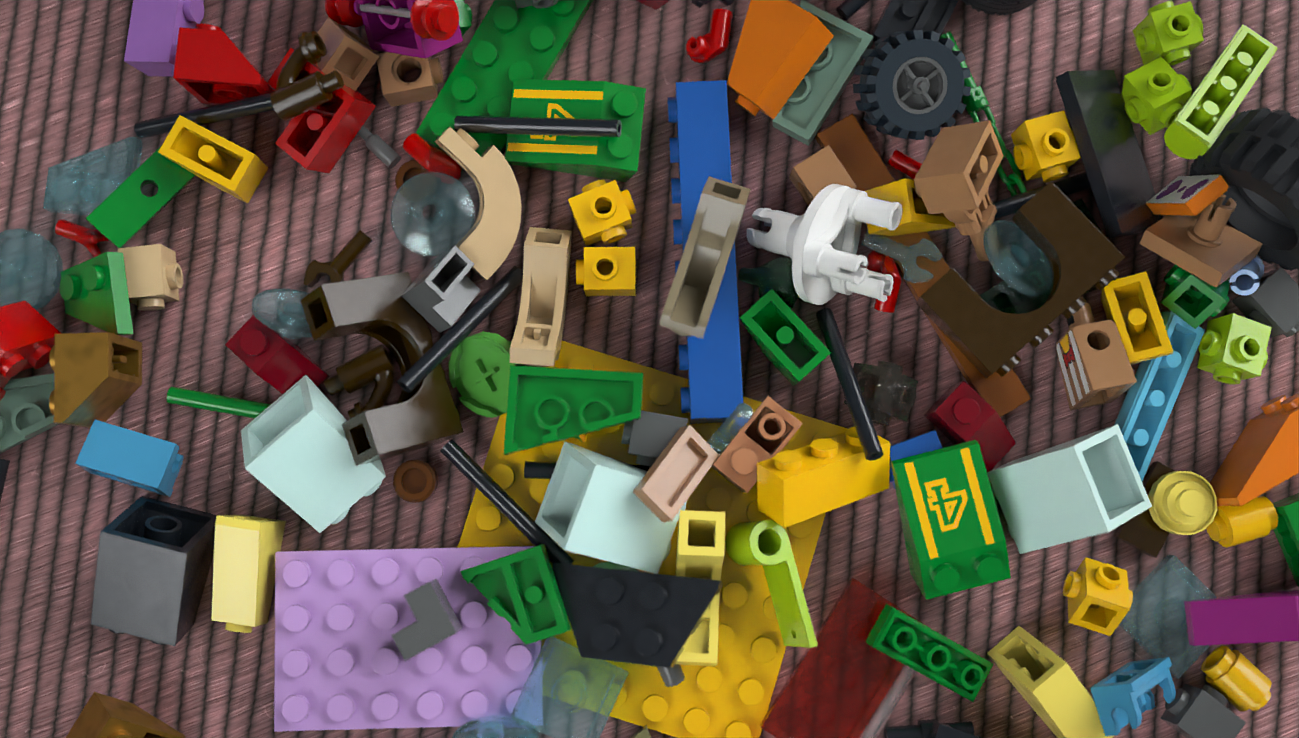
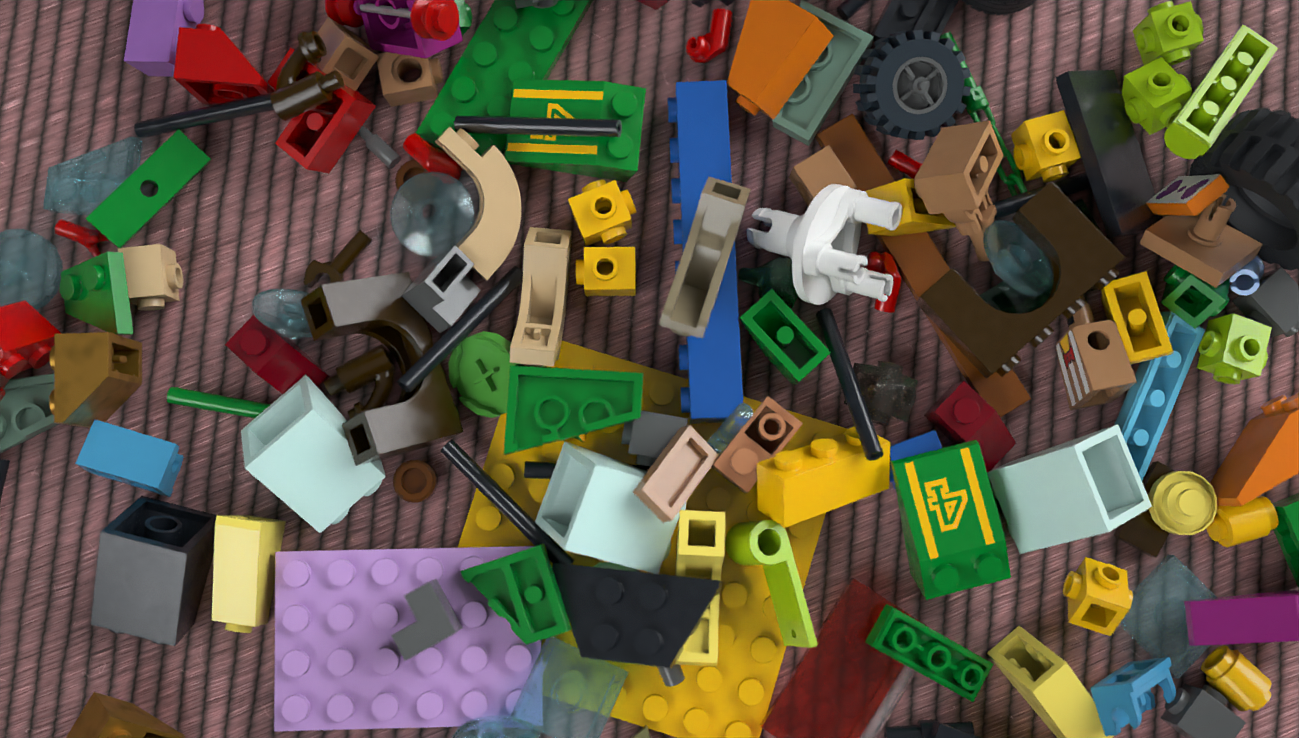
yellow slope [158,115,268,204] -> none
clear light blue bar [861,230,943,283] -> none

